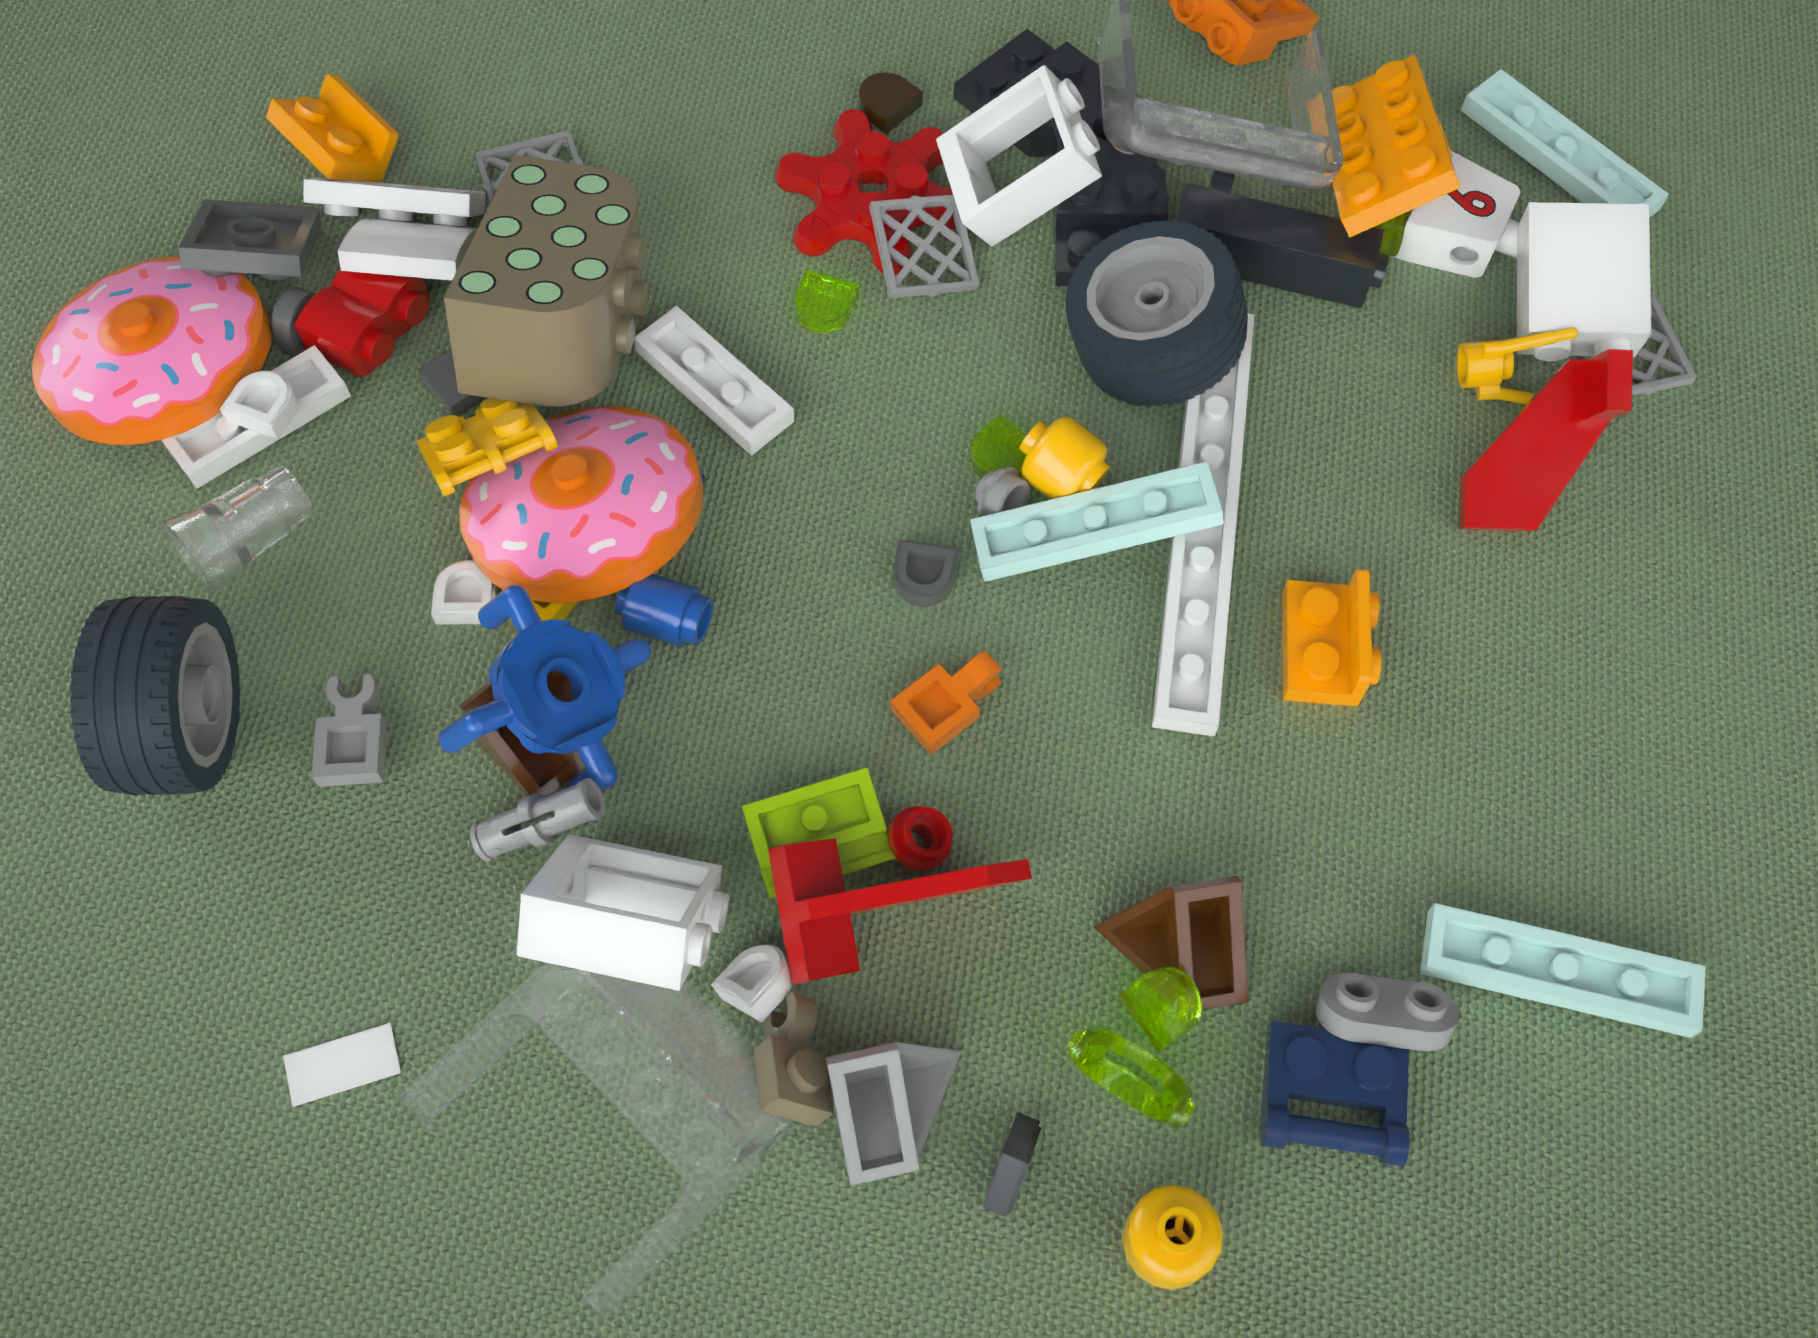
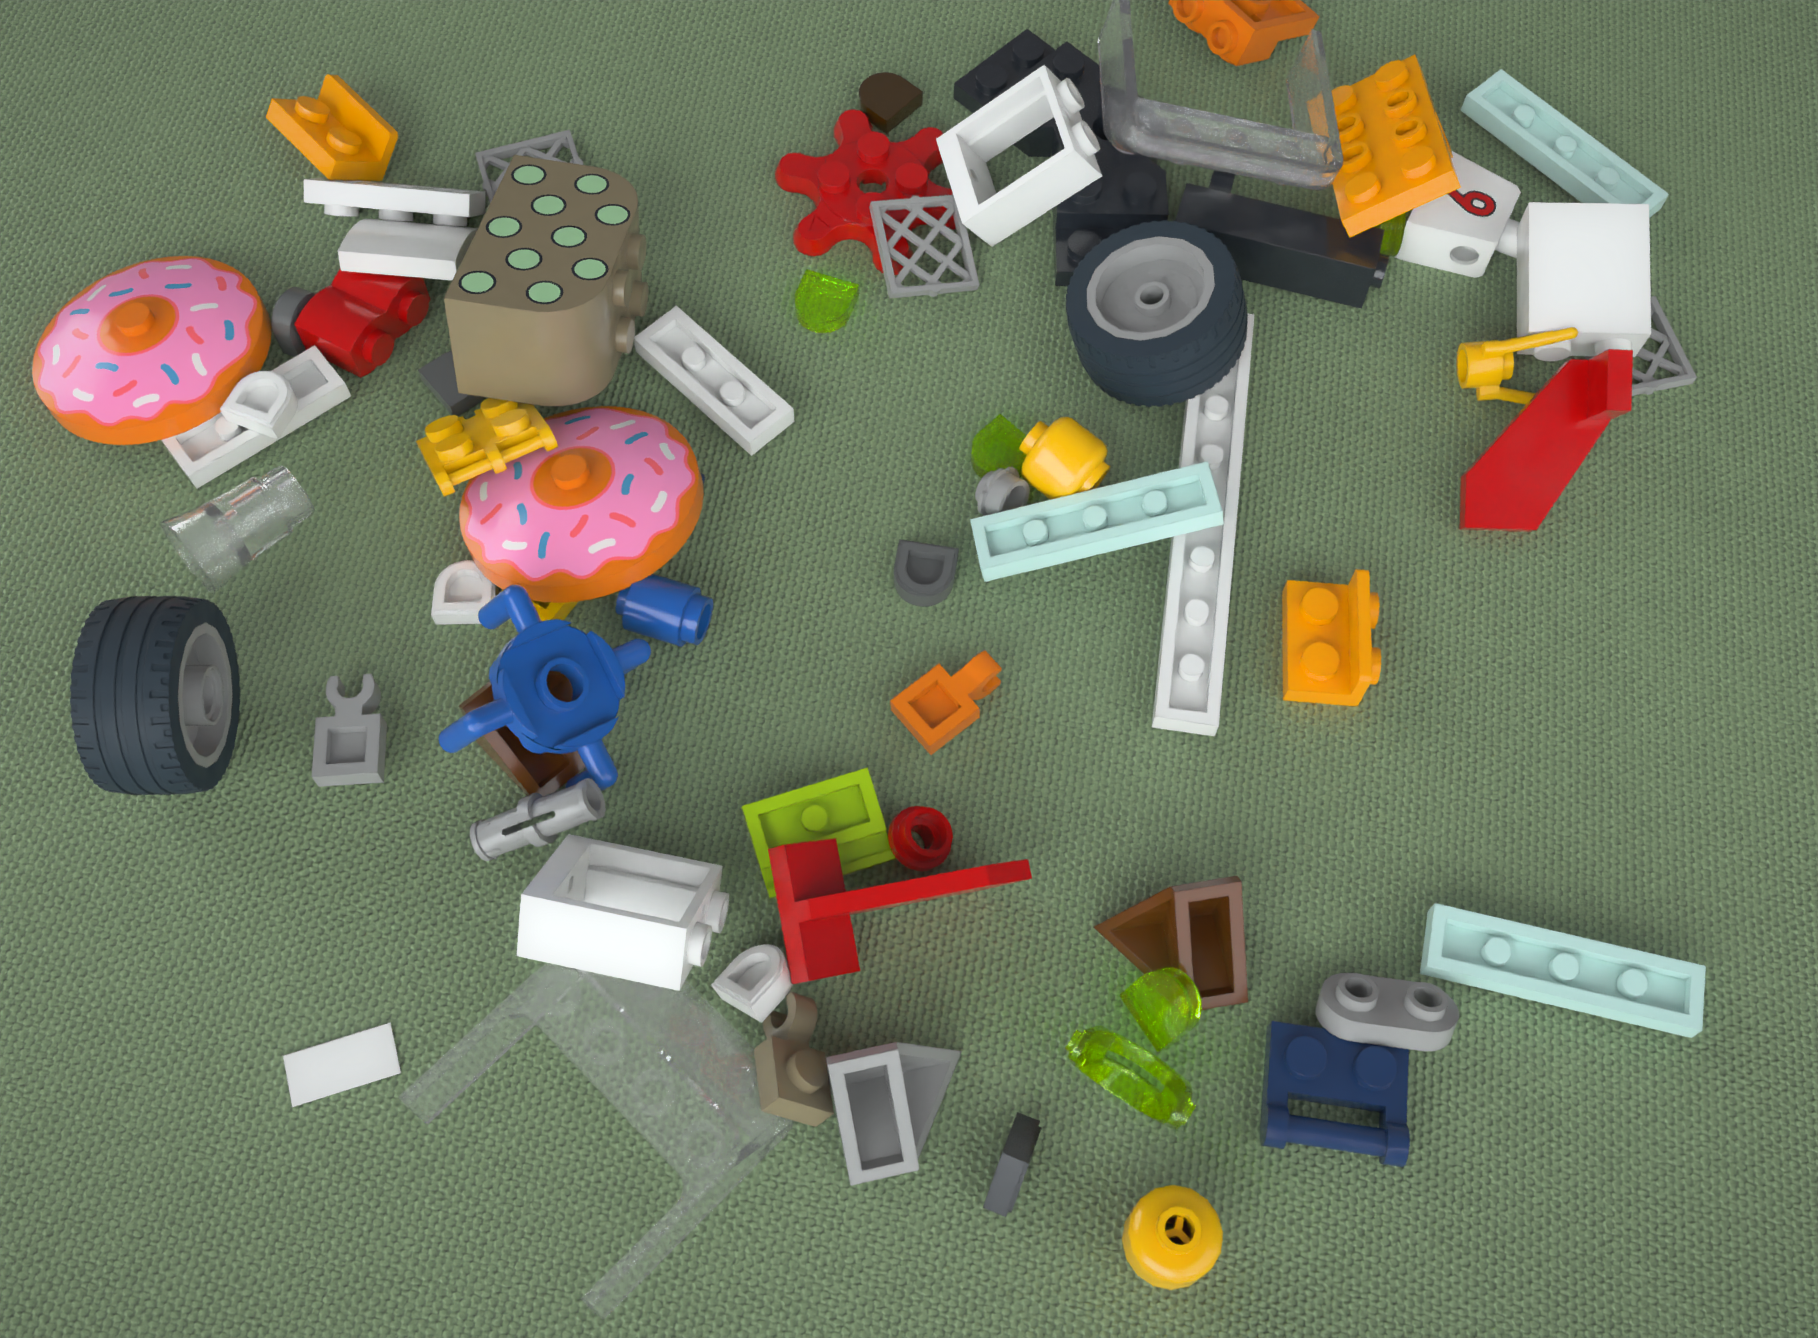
dark grey plate [178,199,321,281] -> none

